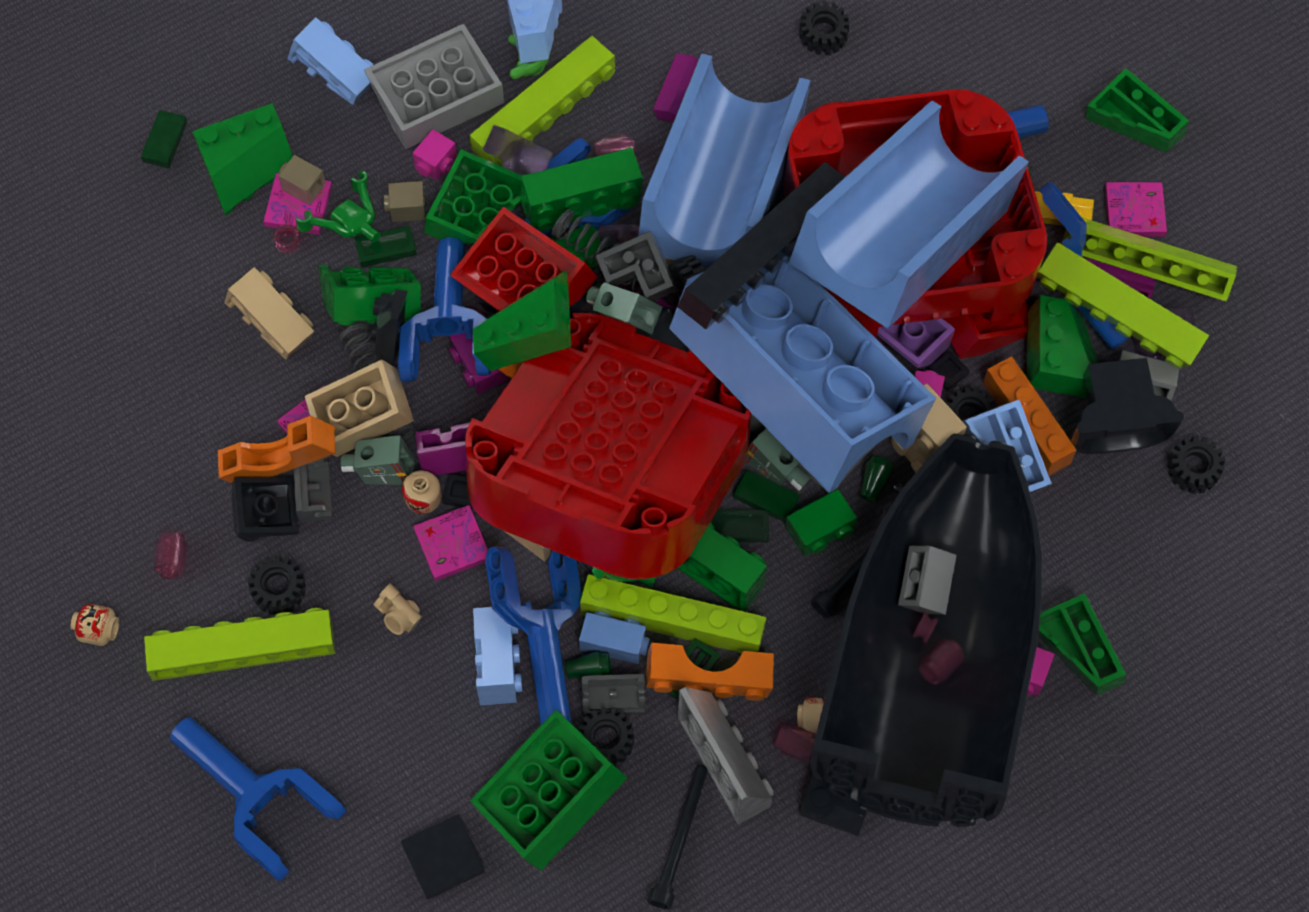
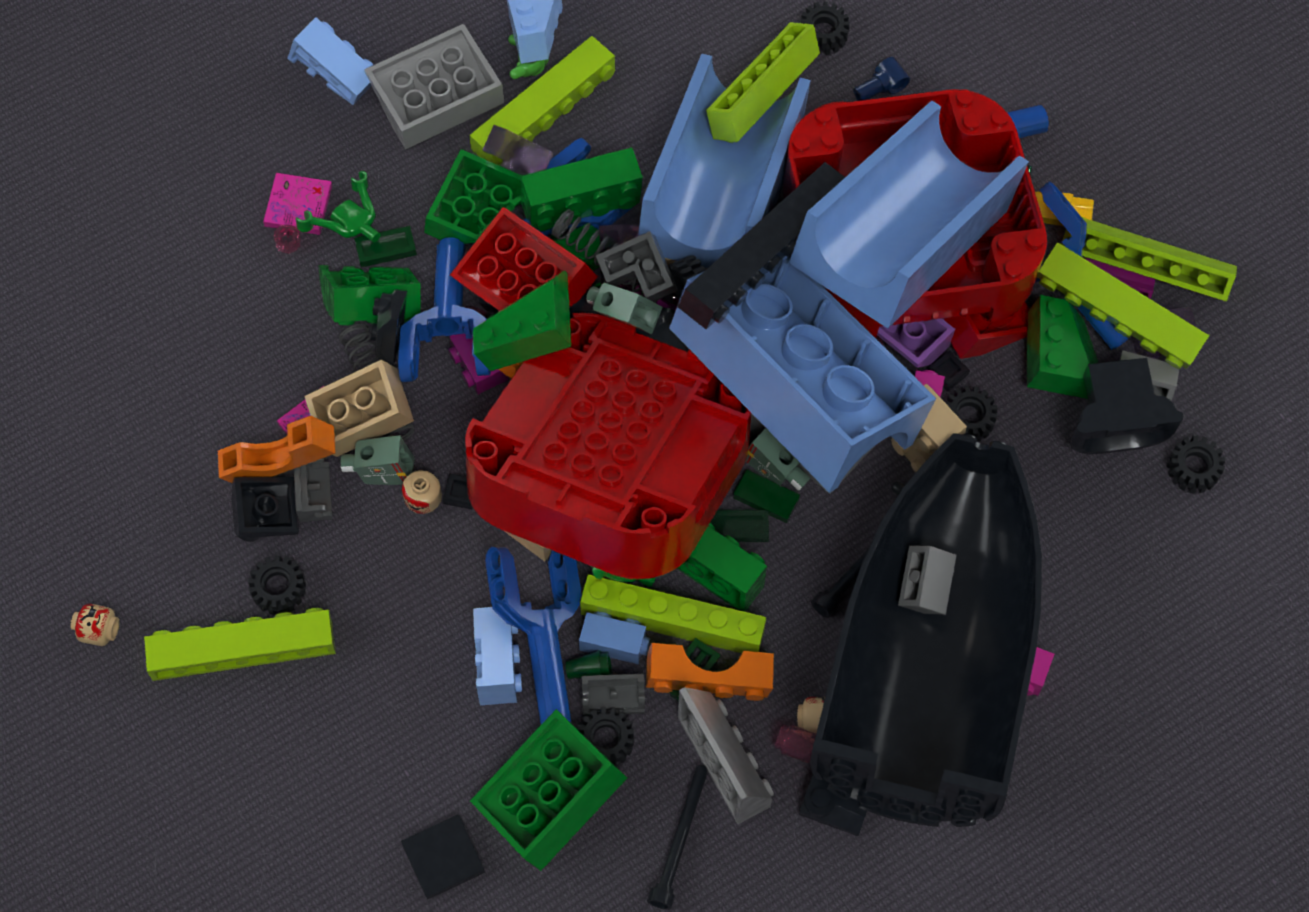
dark green tile [141,110,187,169] -> none
clear pink brick [154,532,187,579] -> none
blue piece [170,717,347,882] -> none
green wedge [192,103,293,216] -> none
tan wedge [224,267,314,360] -> none
dark tan brick [278,155,326,205] -> none
tan plate [373,583,422,635] -> none
dark tan brick [384,181,426,222] -> none
dark pink brick [413,129,457,181] -> none
dark pink tile [413,505,488,582] -> none
magenta brick [416,423,469,476] -> none
clear pink brick [594,133,636,157] -> none
magenta piece [653,54,699,123] -> none
green brick [785,489,857,556] -> none
dark green cone [859,456,894,502] -> none
clear pink bush [913,613,939,643] -> none
clear pink brick [919,639,964,684] -> none
light blue wedge [962,400,1052,492] -> none
orange arch [983,356,1077,476] -> none
green wedge [1038,593,1126,696] -> none
green wedge [1086,68,1189,153] -> none
dark pink tile [1104,182,1167,237] -> none
none -> lime brick [706,22,820,143]
none -> dark blue pin [853,57,911,101]

